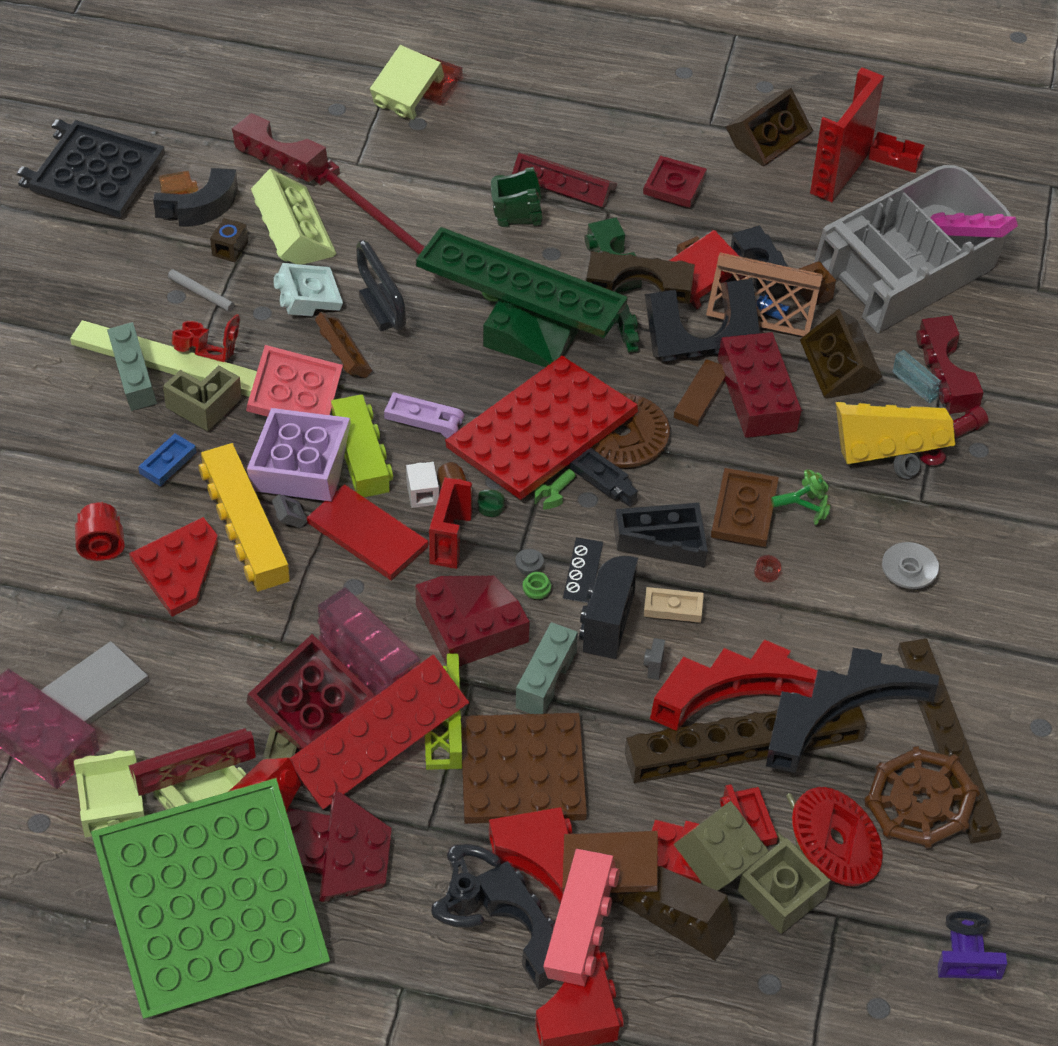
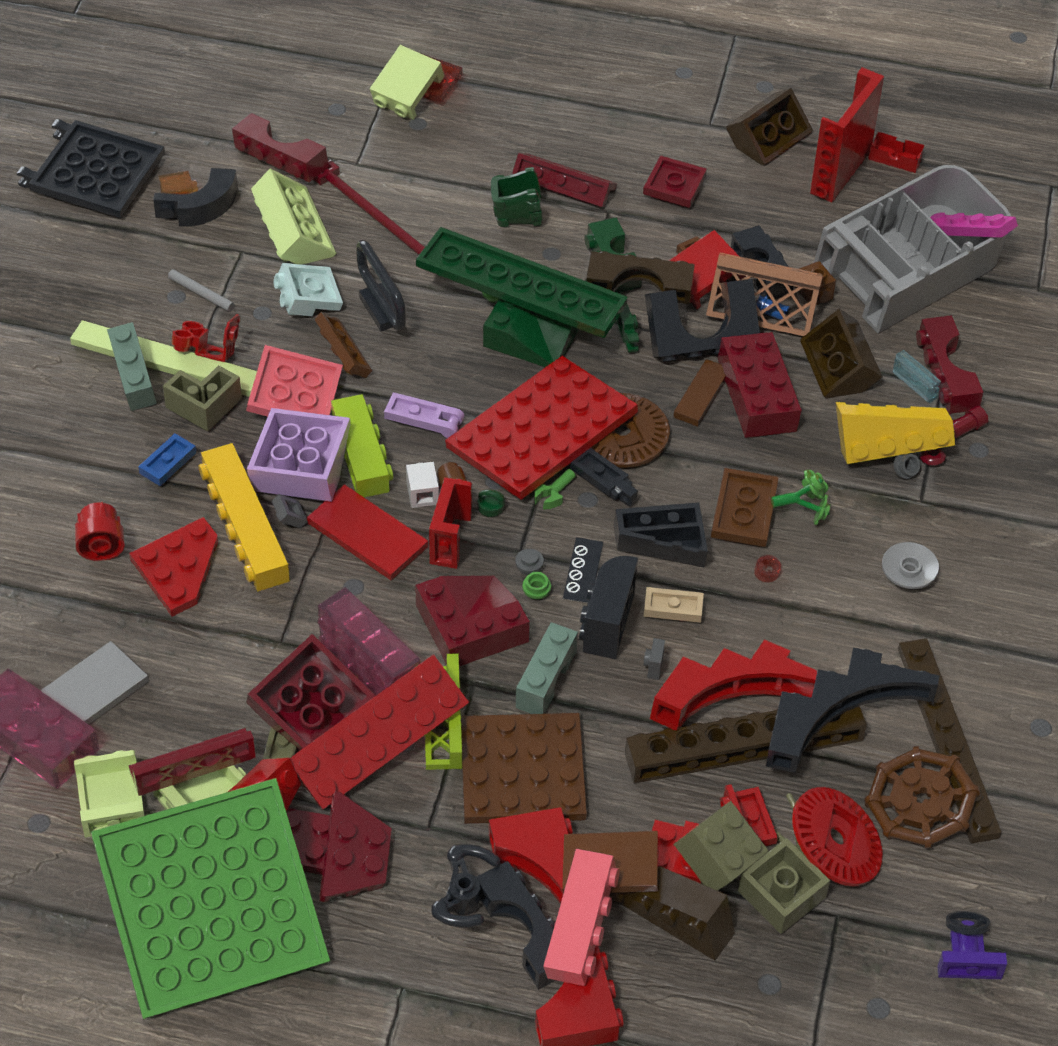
dark brown brick [210,218,248,263] -> none

